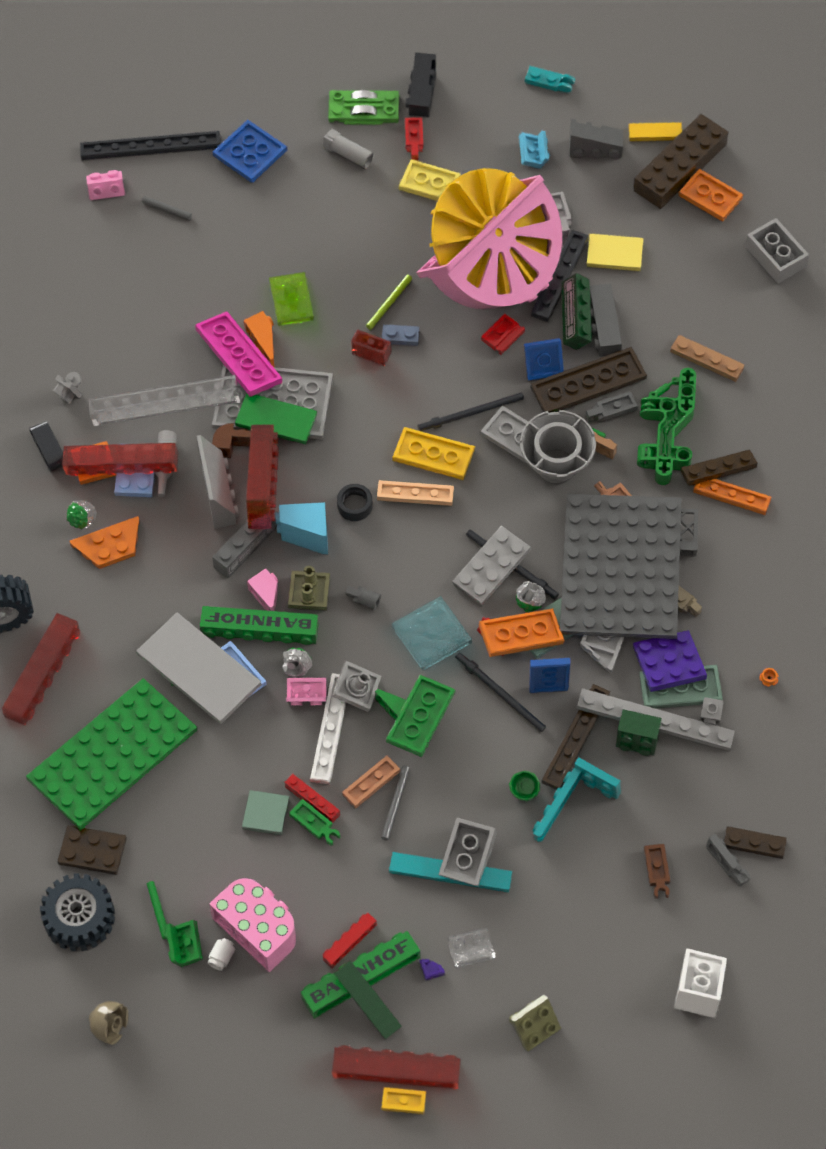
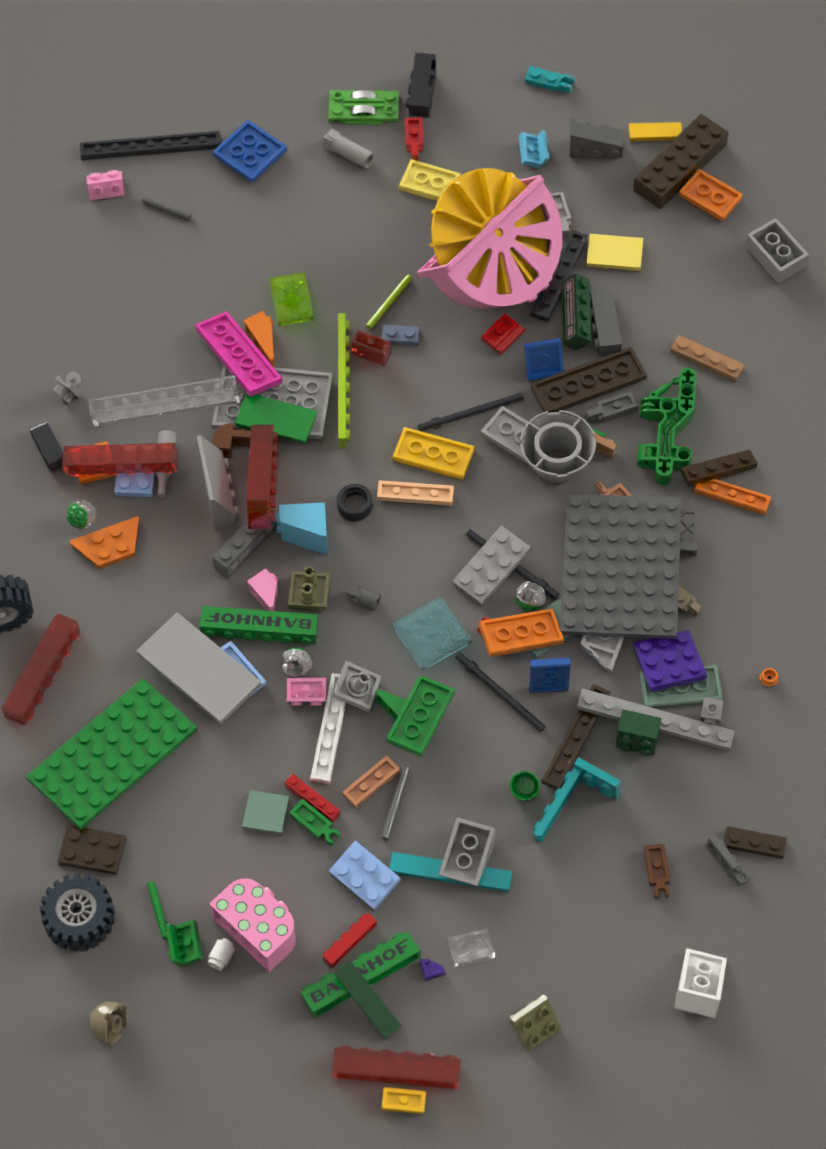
none -> light blue plate [329,840,402,910]
none -> lime plate [338,313,350,448]

